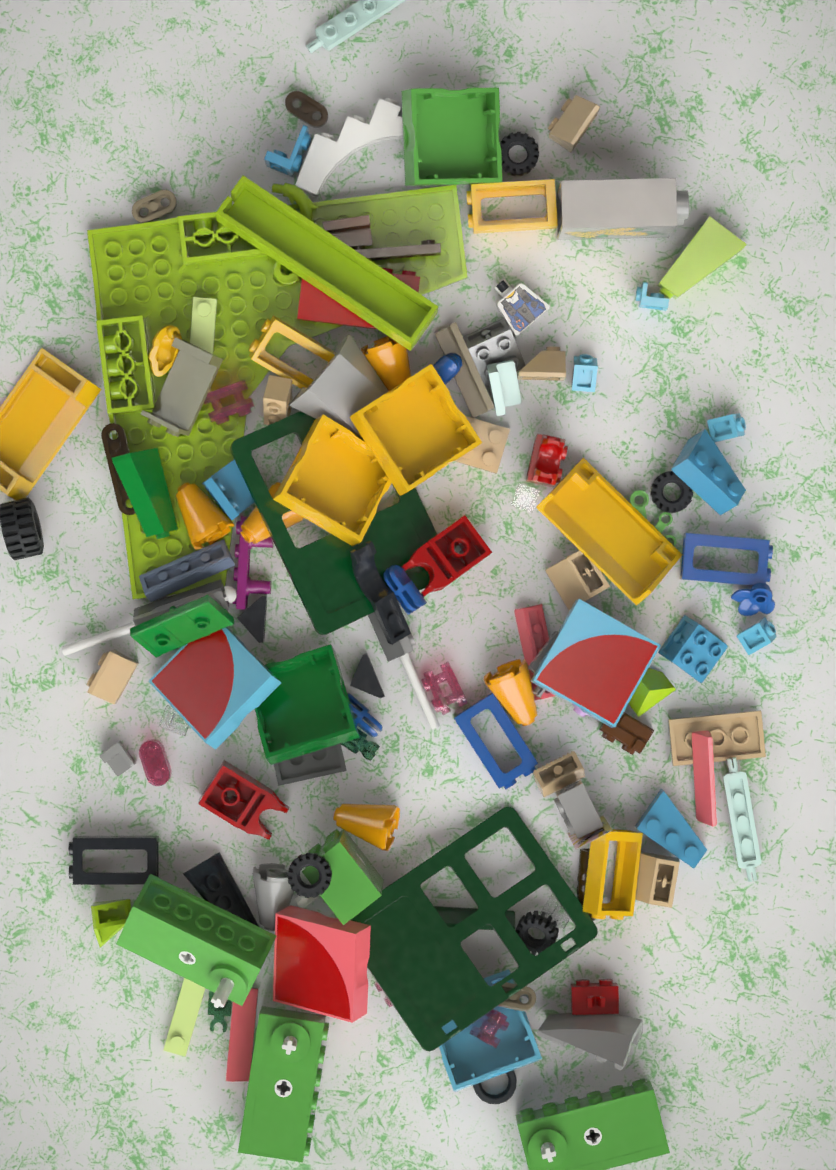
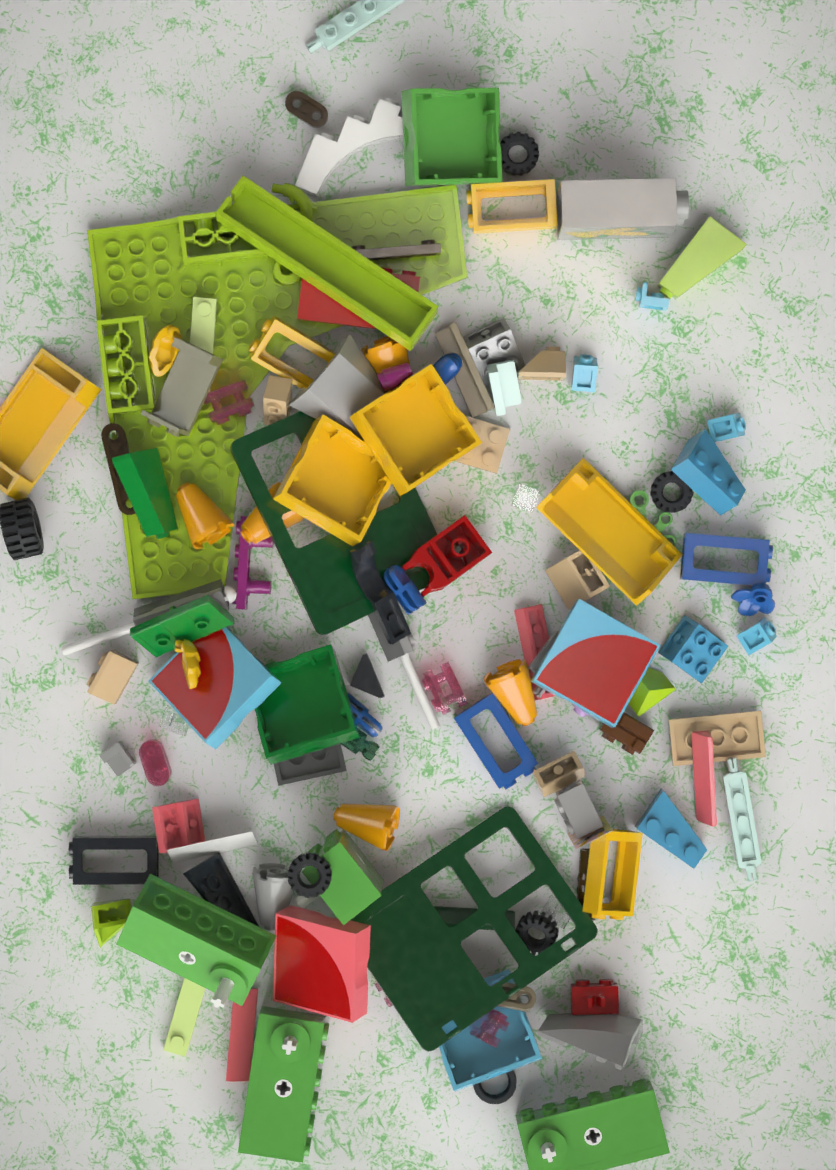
dark tan plate [132,190,177,223] -> none
sand blue slope [139,539,235,602] -> none
red brick [198,760,289,840] -> none
dark azure bracket [202,460,255,521] -> none
clear green plate [208,991,232,1032] -> none
black slope [237,596,267,643] -> none
dark azure bracket [264,125,312,177] -> none
panel [323,215,373,247] -> none
torso [494,279,550,338] -> none
red brick [526,434,568,487] -> none
tan slope [548,95,600,152] -> none
tan slope [635,851,680,908] -> none
none -> coral slope [152,799,205,853]
none -> white sticker [166,831,258,863]
none -> yellow arm [175,639,201,689]
none -> magenta cone [376,362,413,391]

